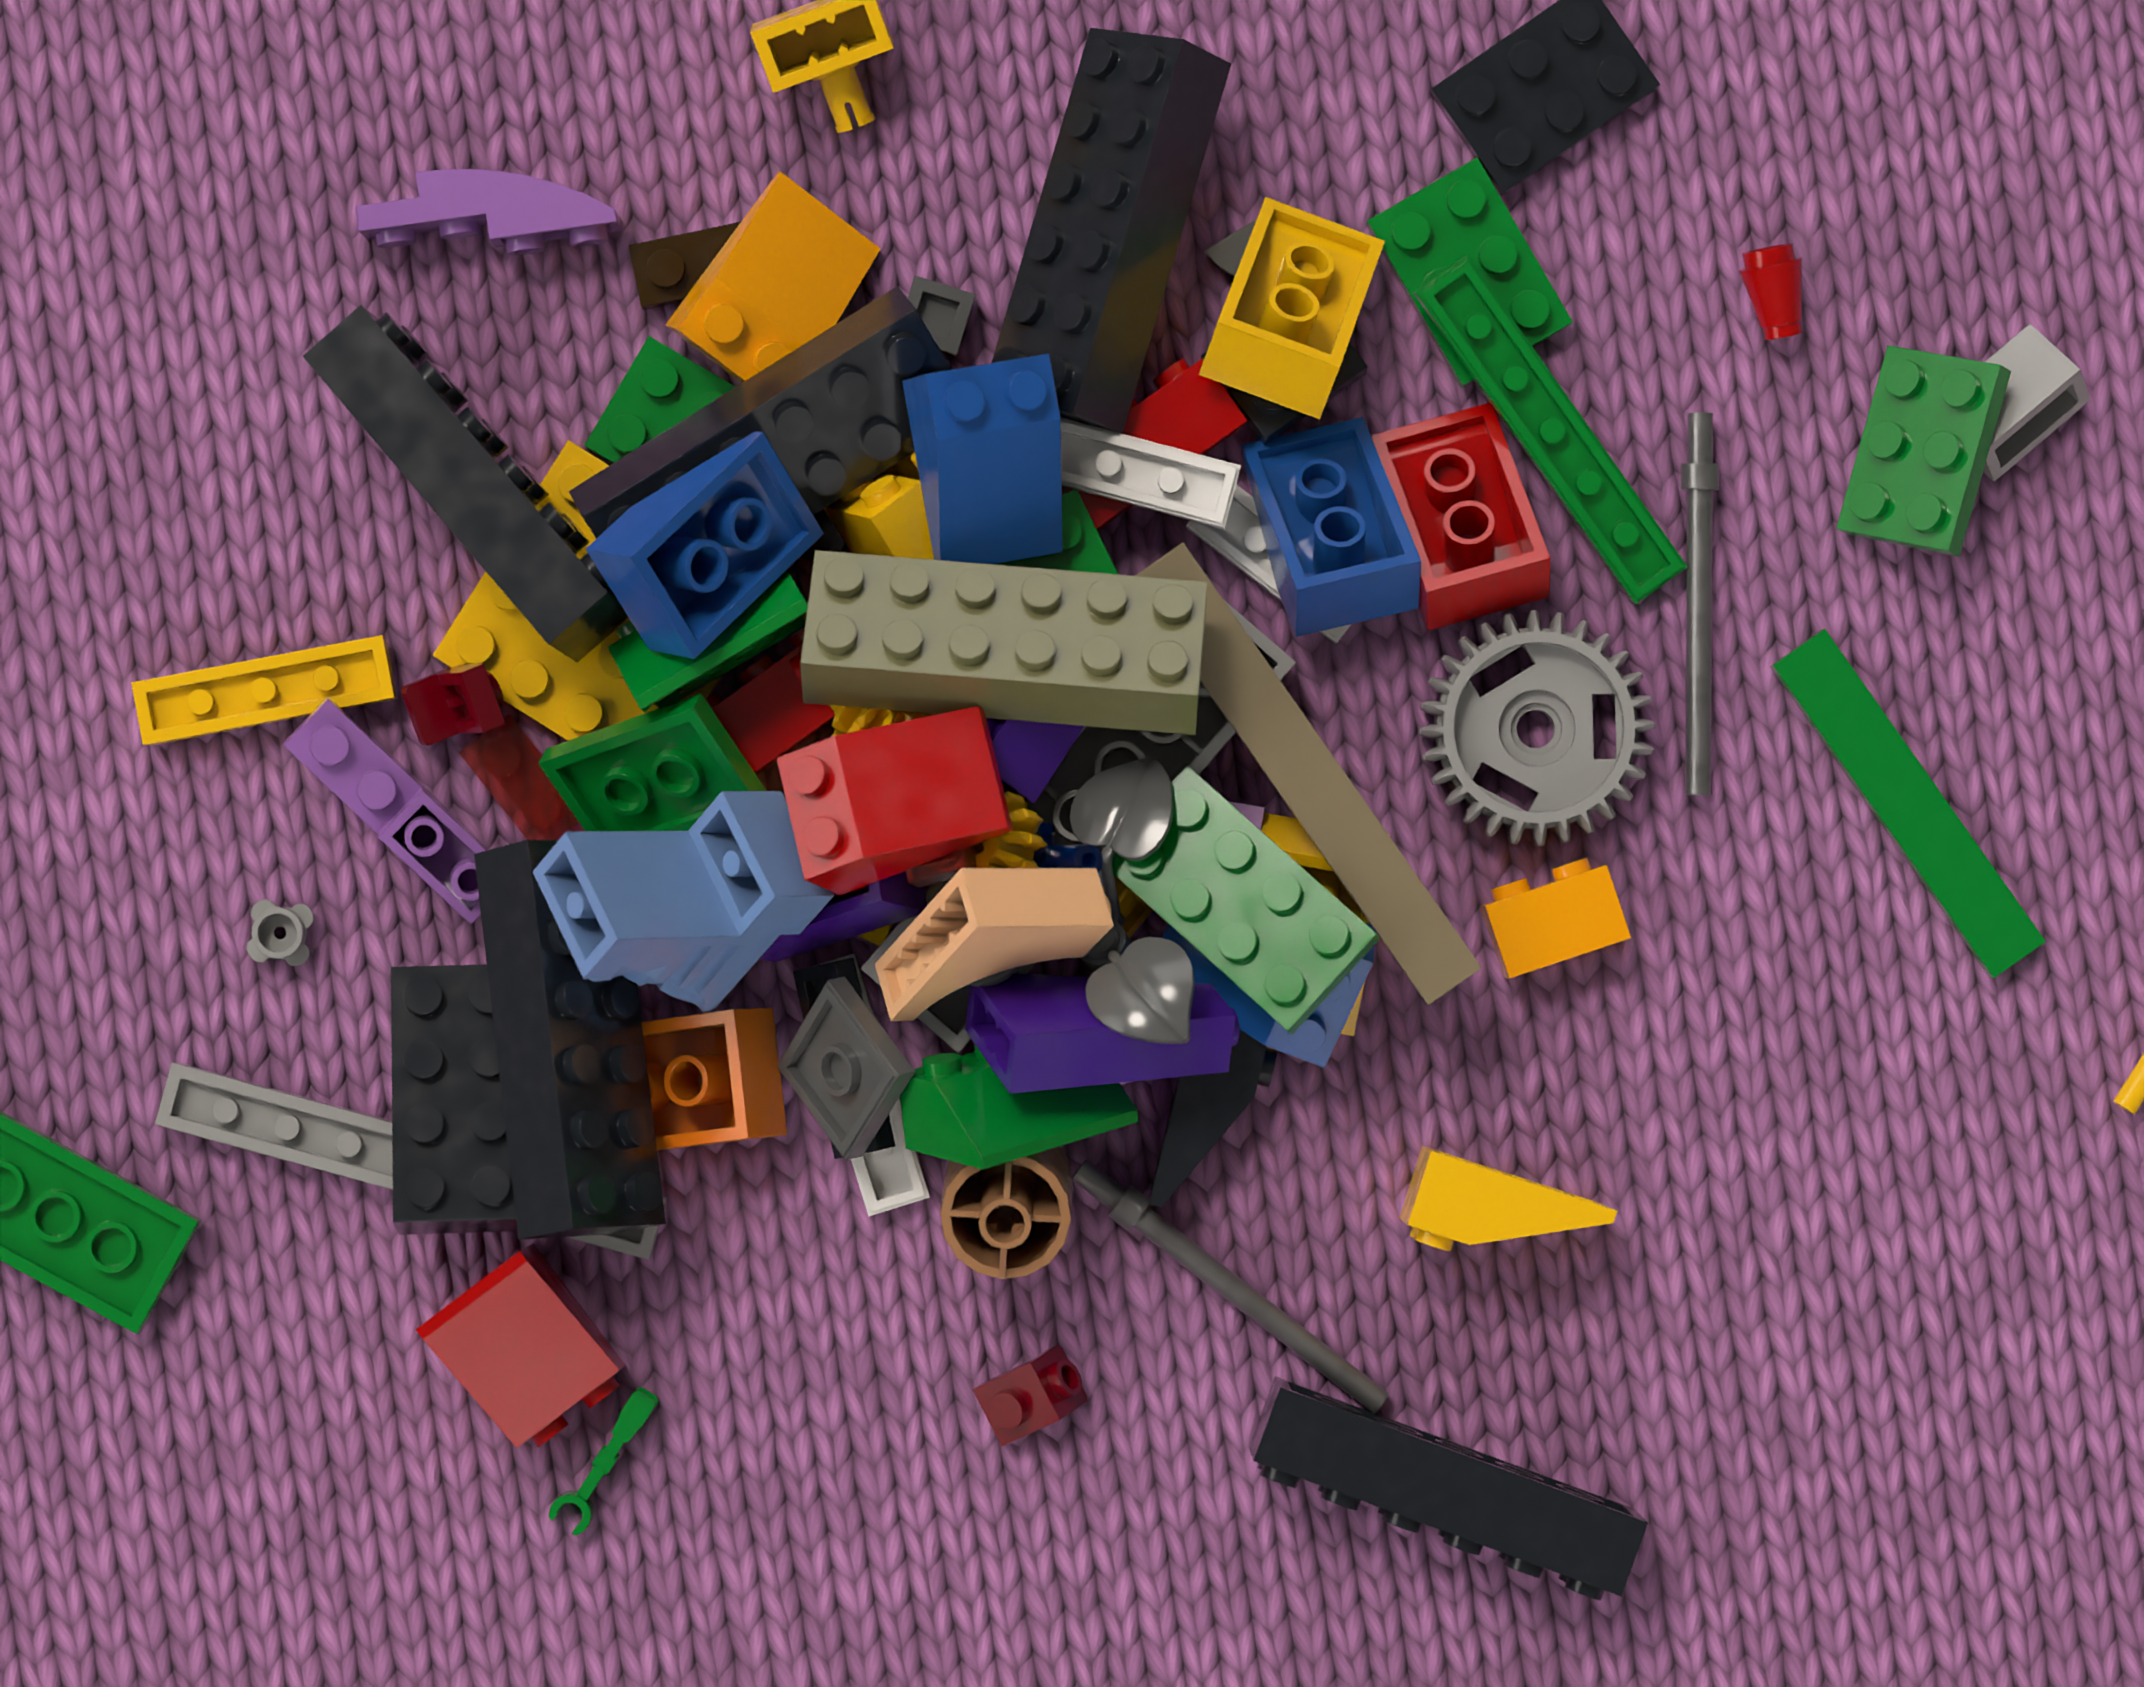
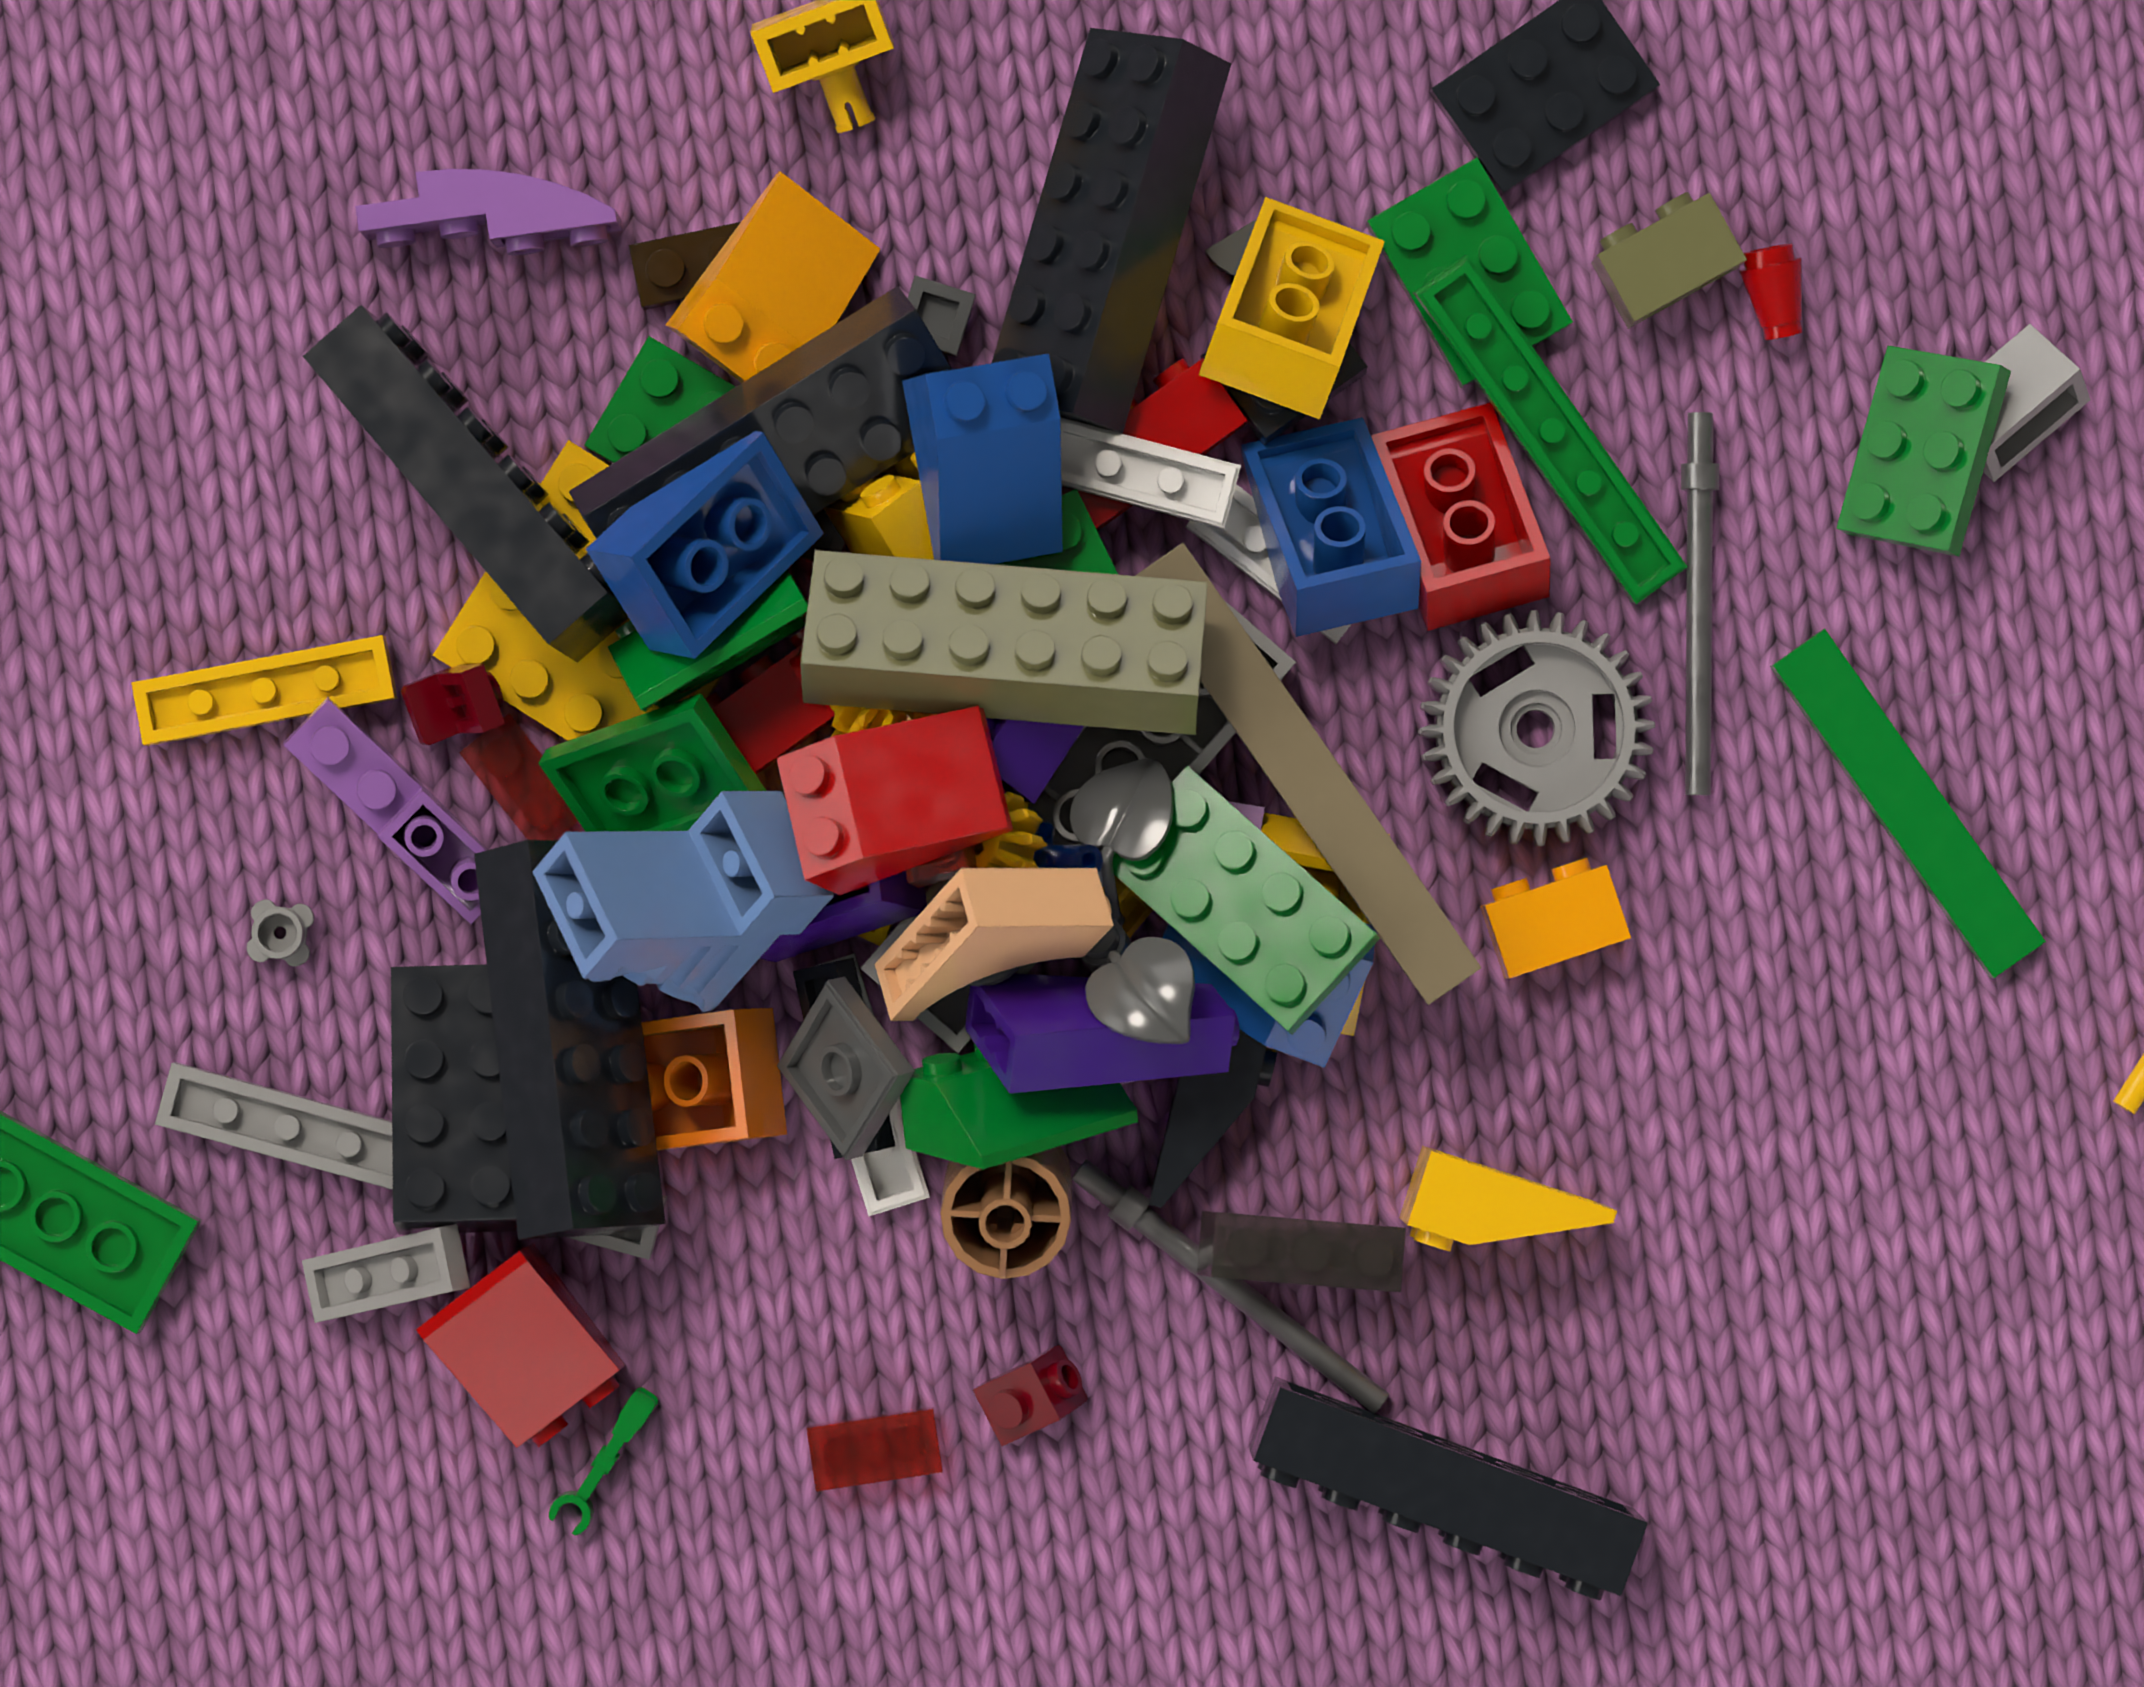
none -> light grey plate [302,1224,470,1323]
none -> clear red plate [806,1407,943,1492]
none -> clear smoke brick [1197,1211,1406,1292]
none -> olive brick [1591,192,1747,329]

